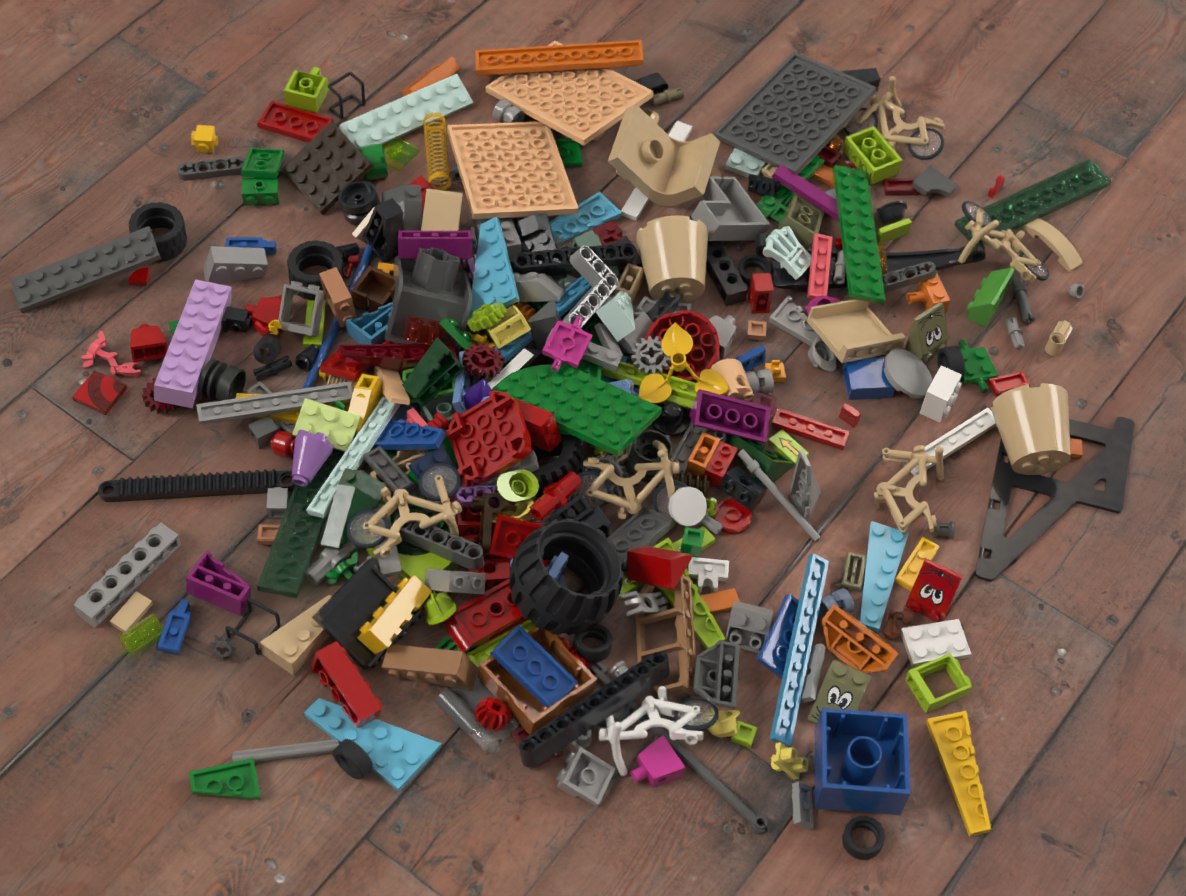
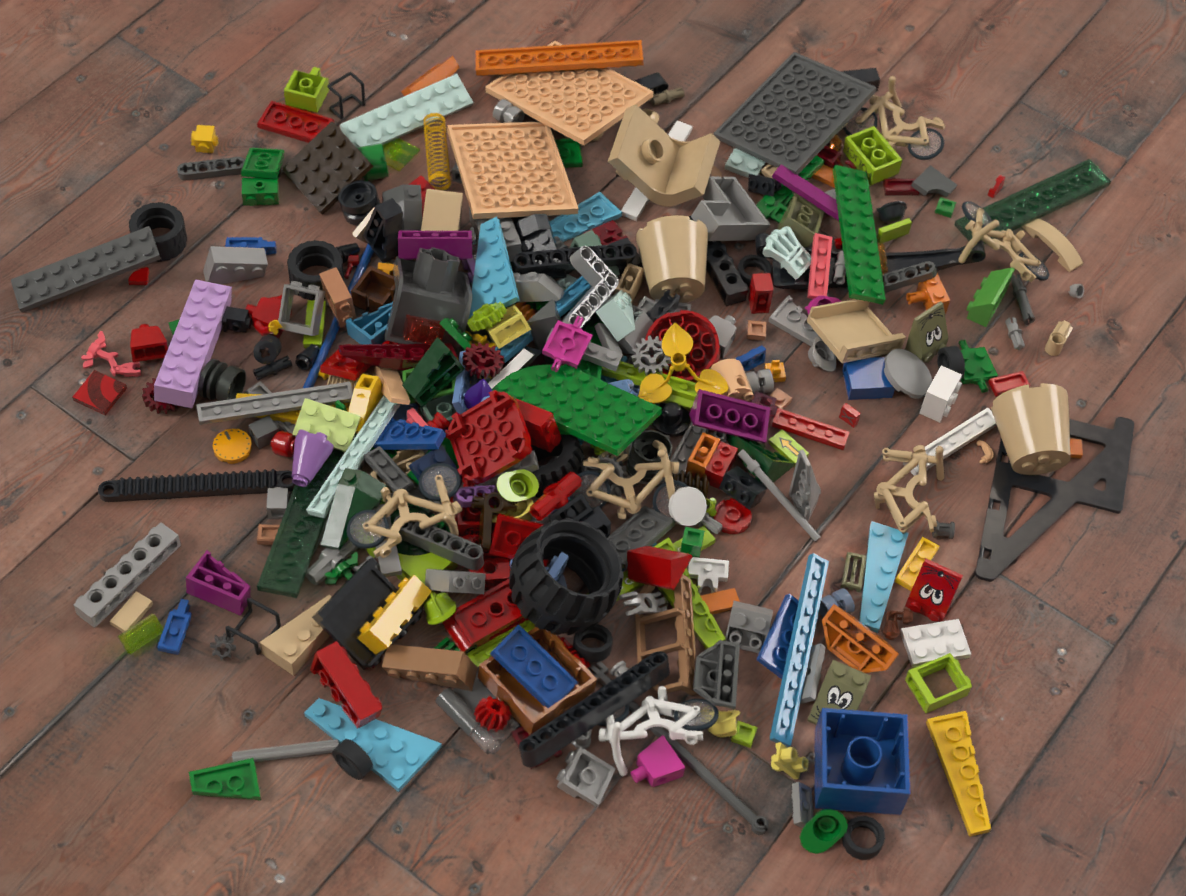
none -> light orange tile [212,428,252,464]
none -> nougat plate [765,388,792,411]
none -> green piece [800,809,848,854]
none -> green tile [934,197,957,218]
none -> light nougat piece [976,440,993,464]

